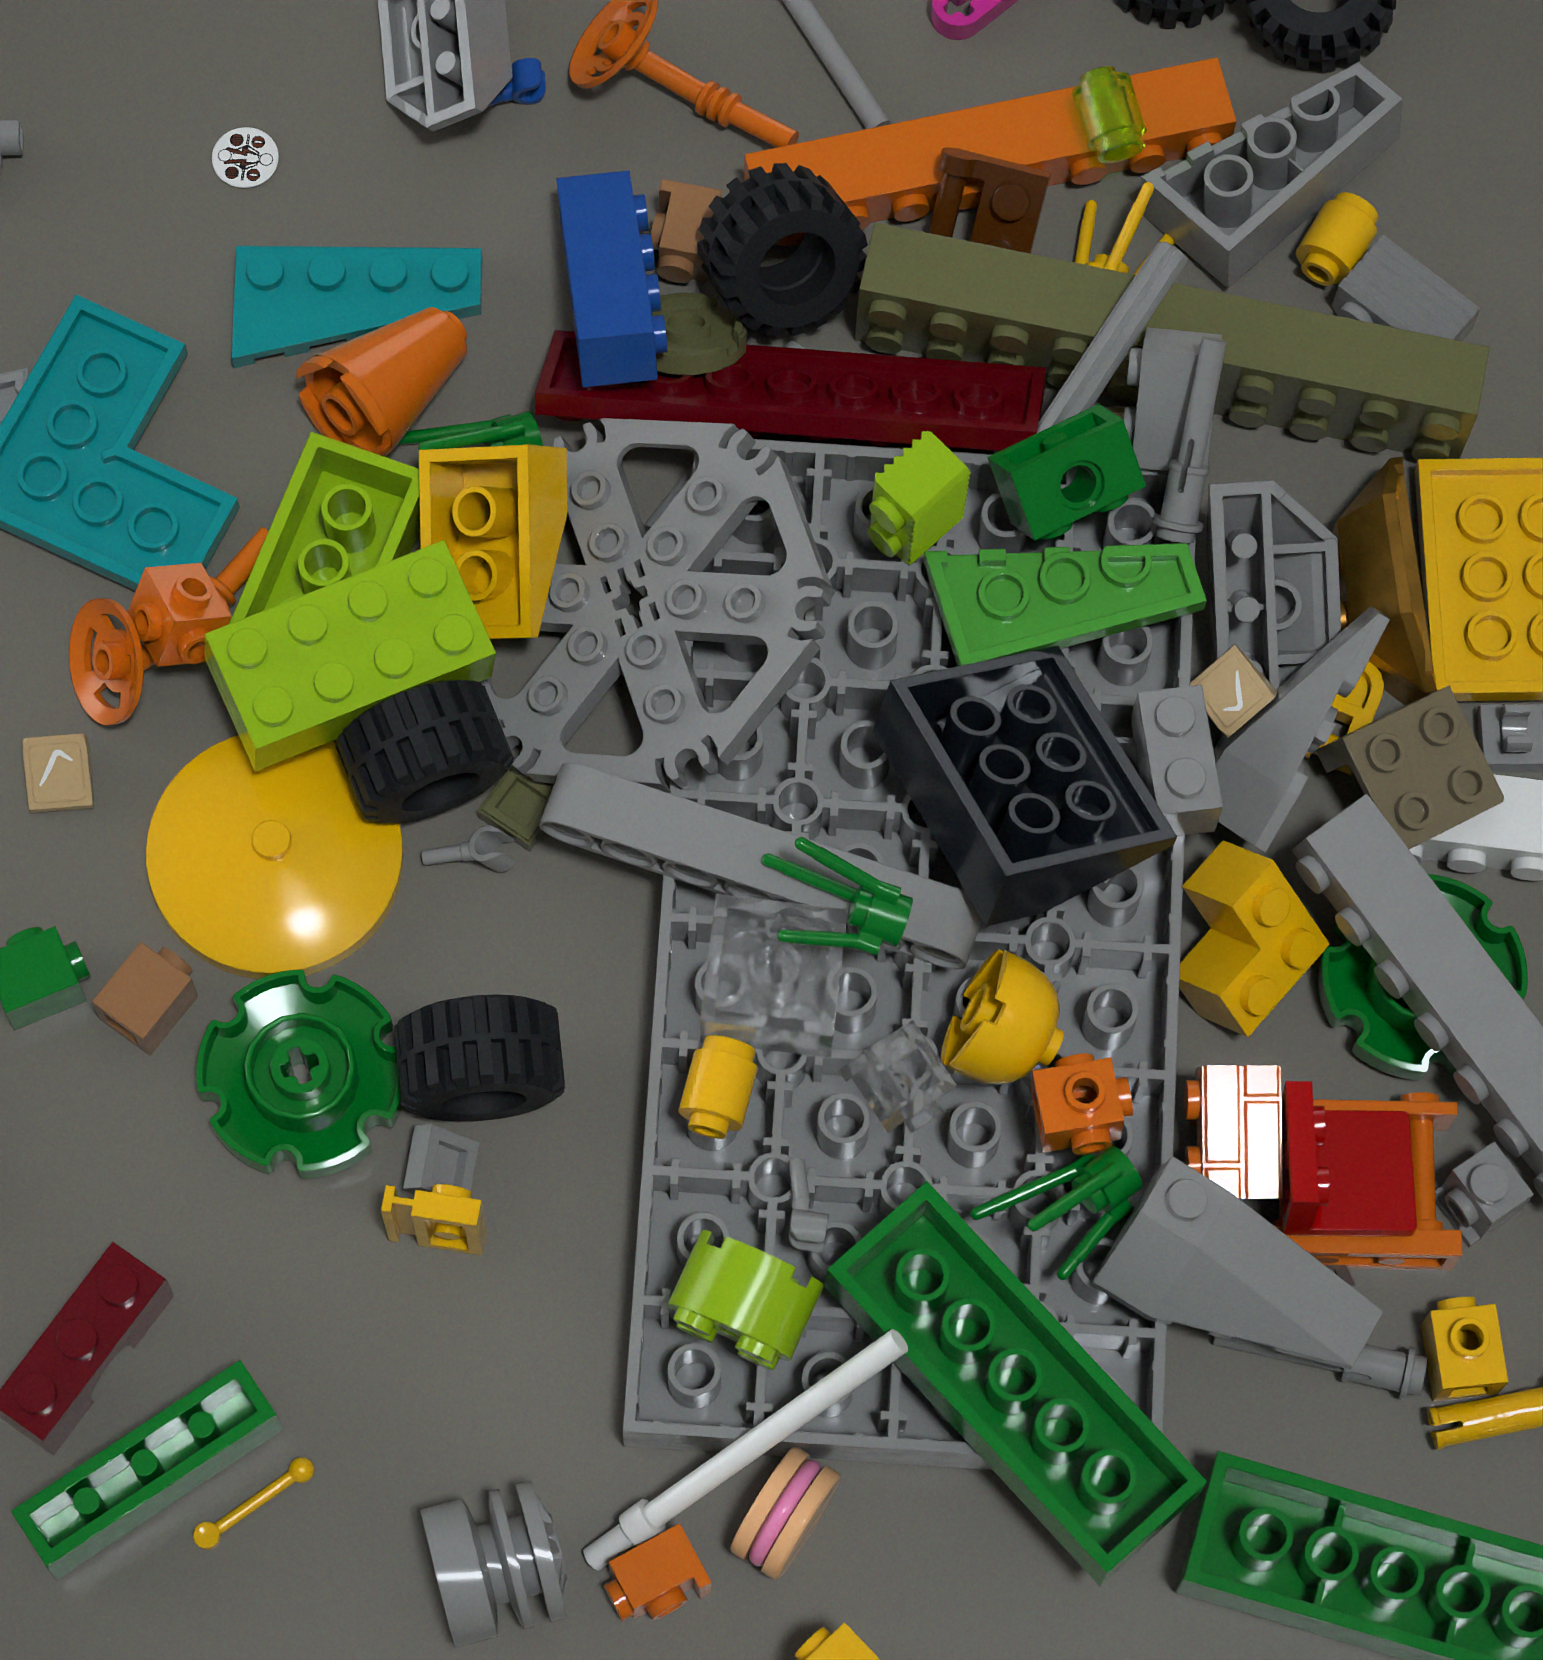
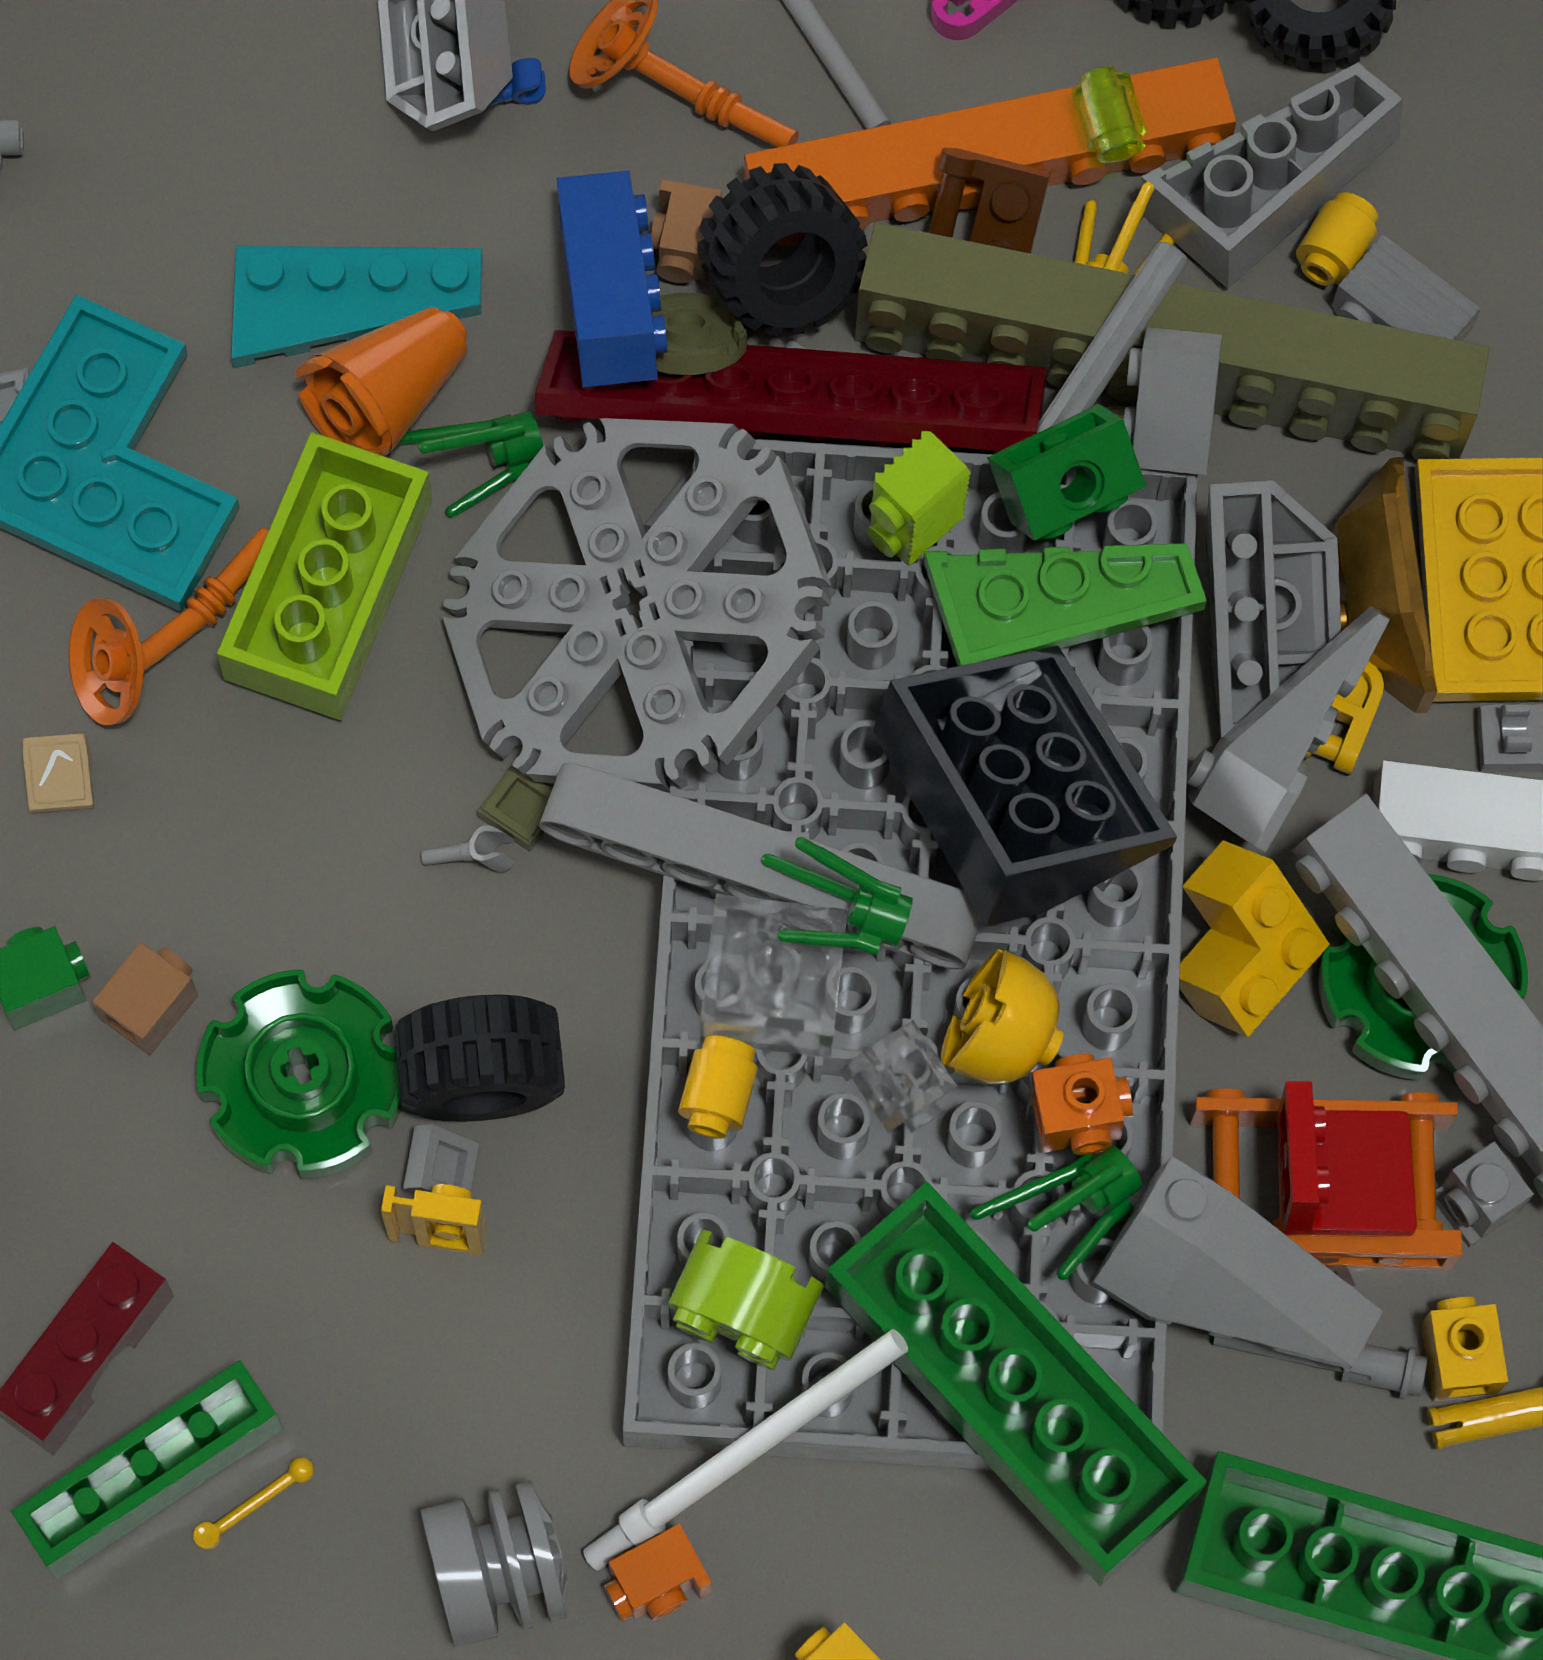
orange brick [128,563,232,667] -> none
yellow dish [146,735,404,979] -> none
lime brick [204,540,496,772] -> none
white sticker [212,127,279,188] -> none
black tyre [336,680,514,823] -> none
yellow slope [419,445,568,639] -> none
light nougat head [730,1447,841,1580] -> none
light grey hand [789,1158,829,1252] -> none
light grey brick [1131,685,1223,836] -> none
light grey pin [1153,337,1227,543] -> none
brick [1184,1065,1283,1199] -> none
tan slope [1190,644,1277,738] -> none
dark tan bracket [1316,685,1504,849] -> none

